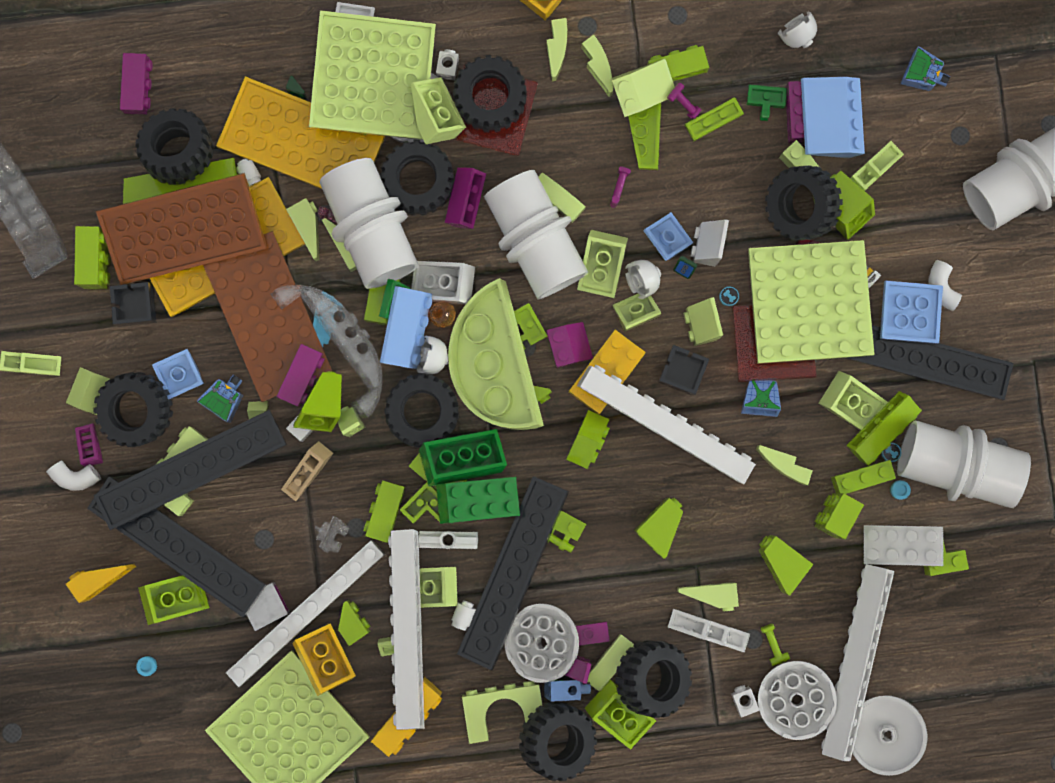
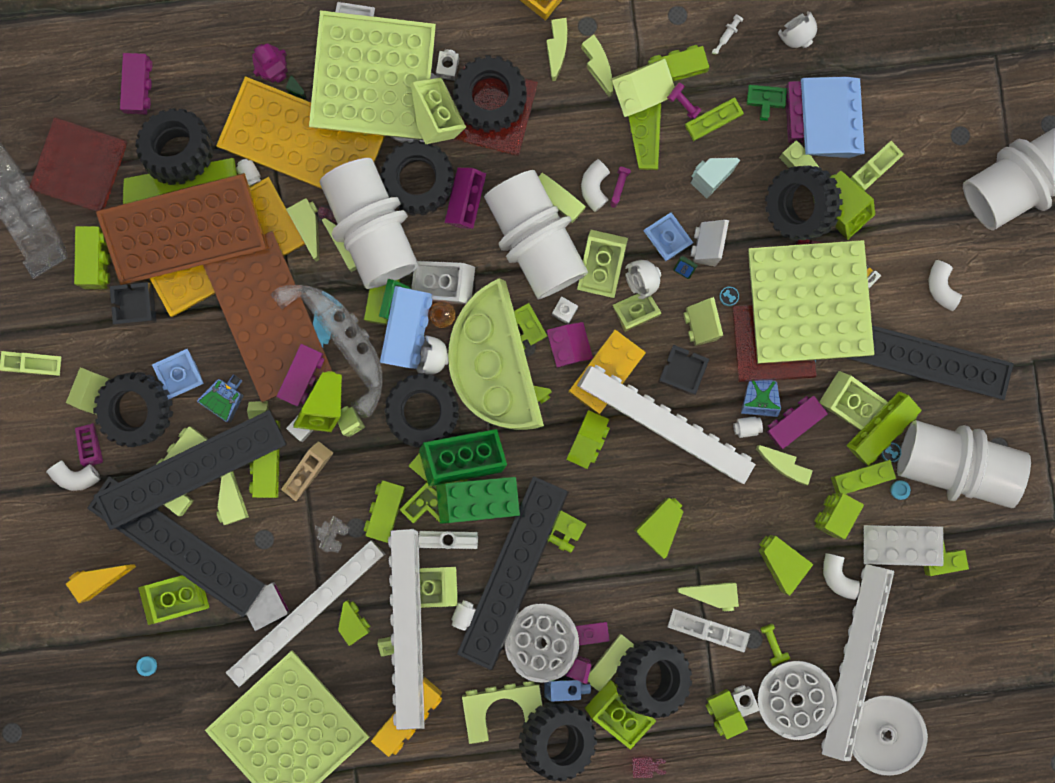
yellow brick [292,623,356,696] -> none
light blue plate [880,281,943,344] -> none
torso [900,46,950,91] -> none
none -> clear red plate [29,117,127,211]
none -> yellowish green slope [217,471,249,525]
none -> lime brick [249,420,280,498]
none -> magenta piece [252,43,288,83]
none -> white brick [552,297,578,325]
none -> white cylinder [581,159,610,212]
none -> clear pink plate [632,757,666,778]
none -> light aqua slope [691,158,740,198]
none -> lime brick [705,689,748,739]
none -> white piece [712,14,743,54]
none -> white brick [733,416,763,438]
none -> magenta brick [766,395,828,450]
none -> white cylinder [823,553,860,600]

